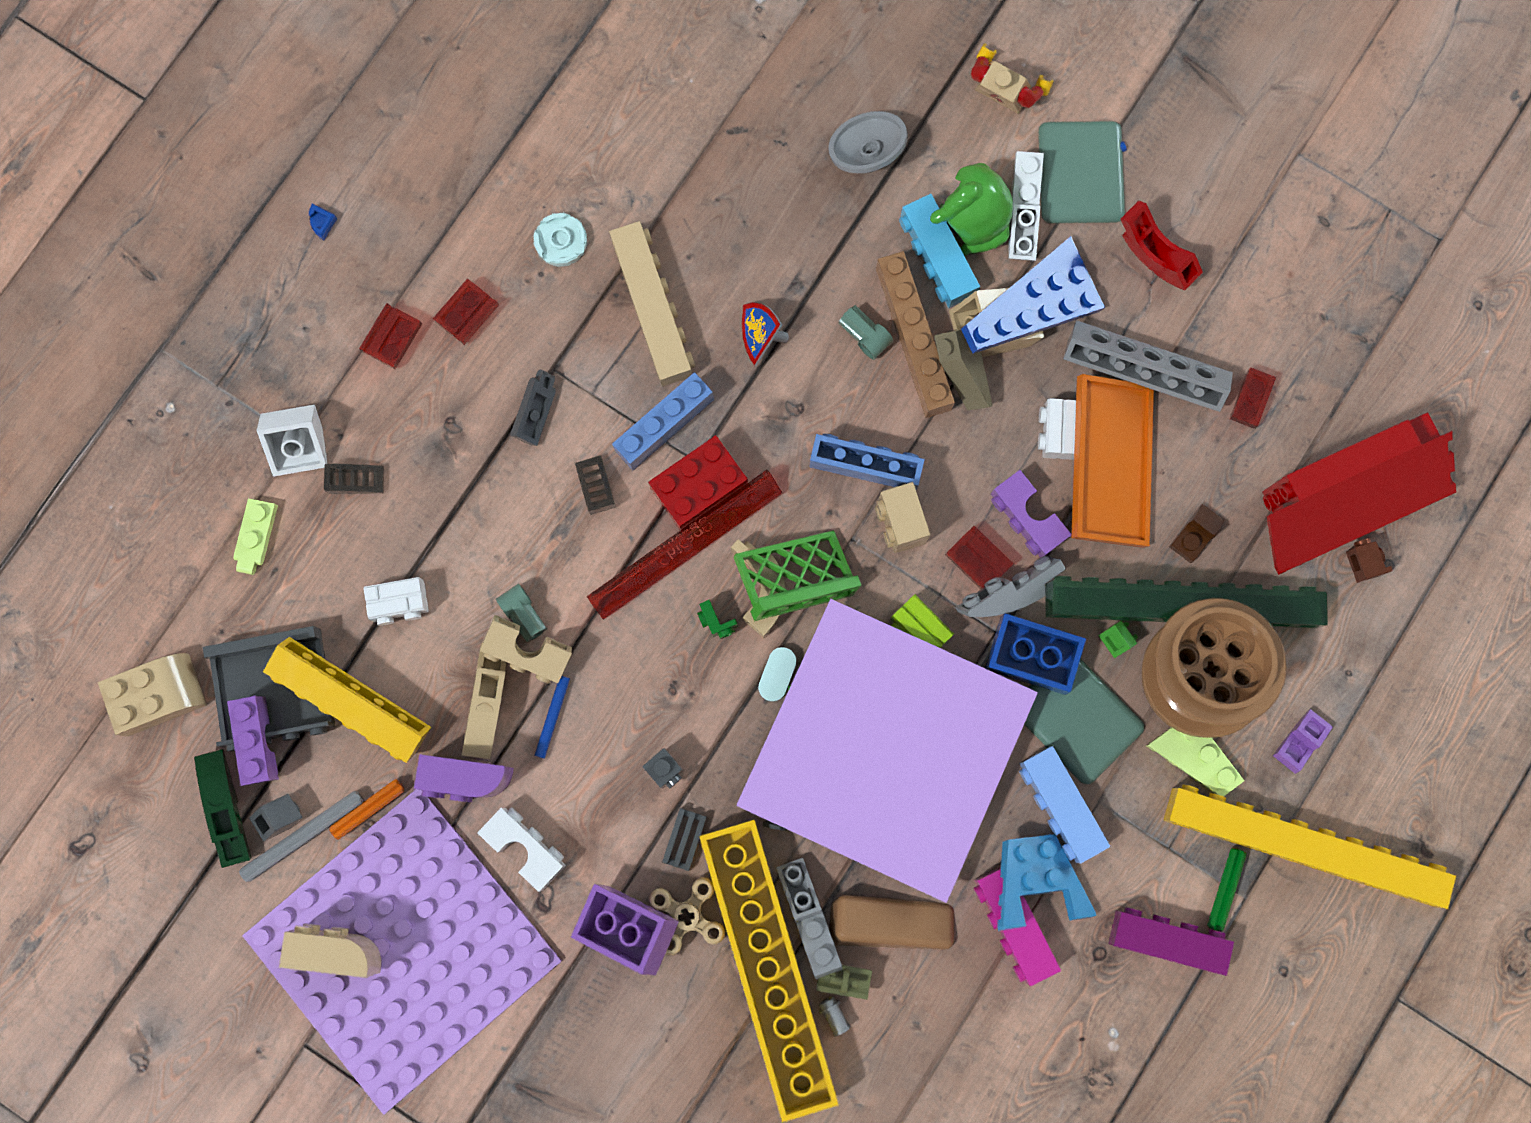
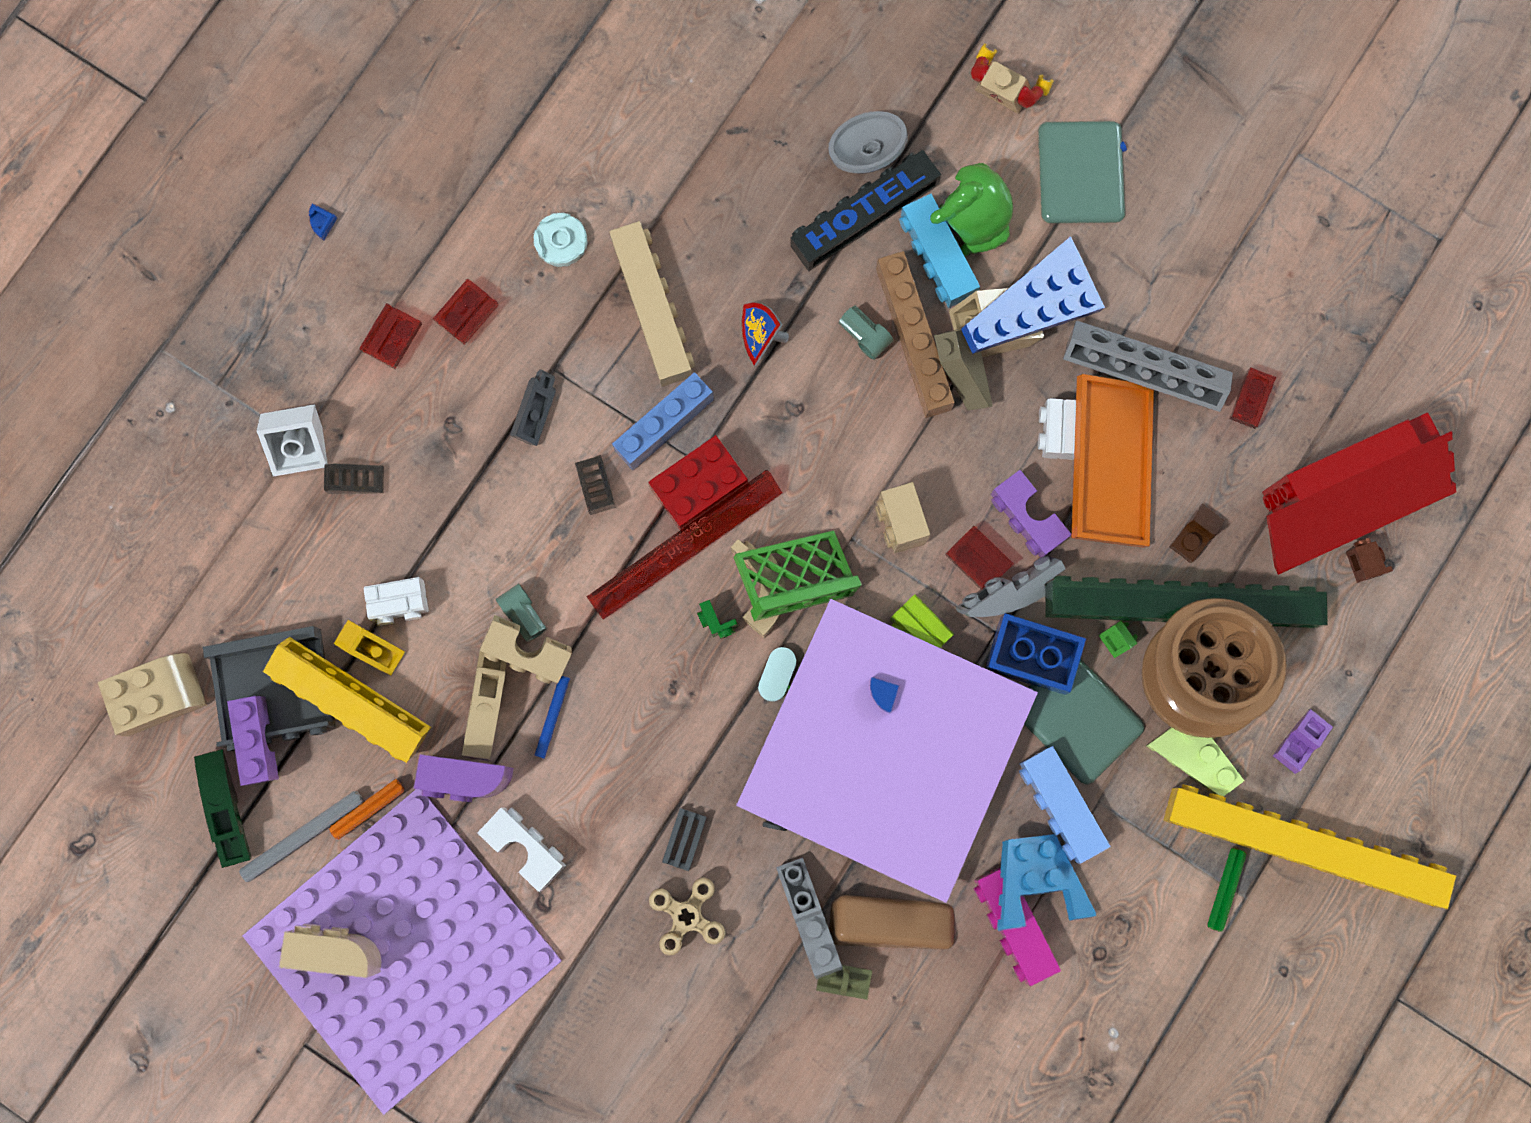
yellowish green hinge [234,498,278,575] -> none
dark grey brick [250,794,303,842] -> none
medium lavender brick [571,884,679,975] -> none
dark grey brick [642,748,684,789] -> none
yellow brick [699,820,839,1123] -> none
medium blue brick [809,434,925,490] -> none
light grey pin [819,996,851,1036] -> none
white slope [1008,151,1044,261] -> none
magenta brick [1108,907,1234,976] -> none
red arch [1120,200,1203,291] -> none
none -> yellow slope [334,620,405,676]
none -> pearl dark grey brick [790,150,941,272]
none -> blue tile [870,677,899,713]

